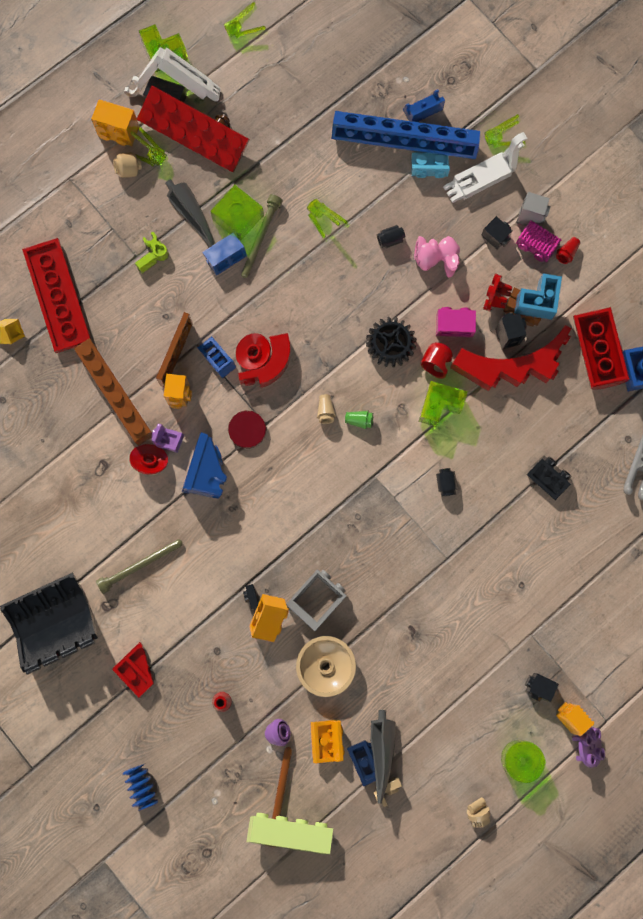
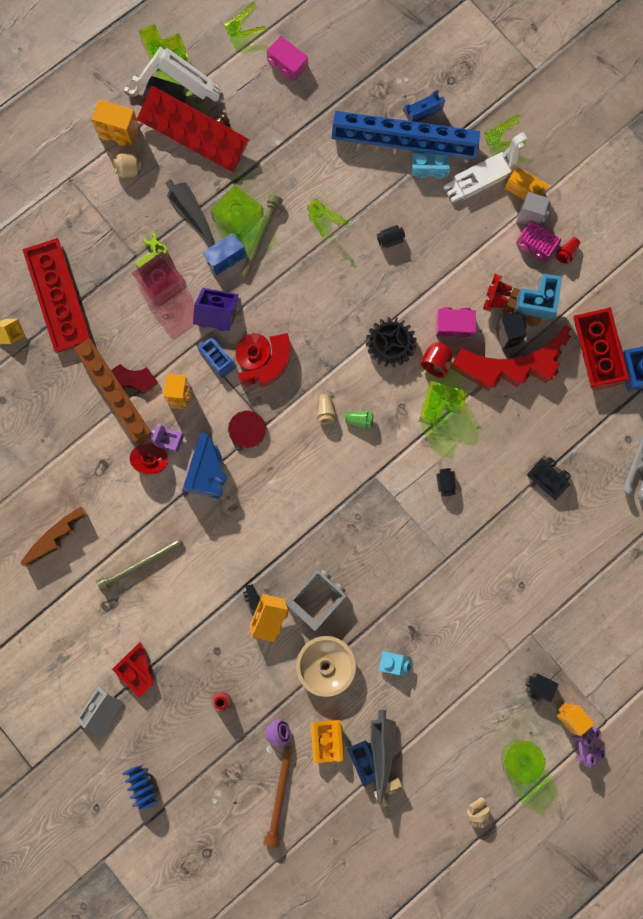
black hinge [0,572,98,675] -> none
clear neon green plant [130,127,166,167] -> none
dark orange piece [156,312,193,388] -> none
yellowish green brick [246,813,333,854] -> none
bright pink animal [414,236,460,278] -> none
black brick [481,216,513,250] -> none
none -> dark orange slope [20,507,88,567]
none -> light grey panel [76,686,123,736]
none -> dark red tile [111,364,158,394]
none -> clear pink brick [132,251,187,308]
none -> dark purple slope [193,288,239,331]
none -> dark pink brick [267,35,308,81]
none -> medium azure bracket [379,651,412,677]
none -> light orange brick [505,167,549,200]

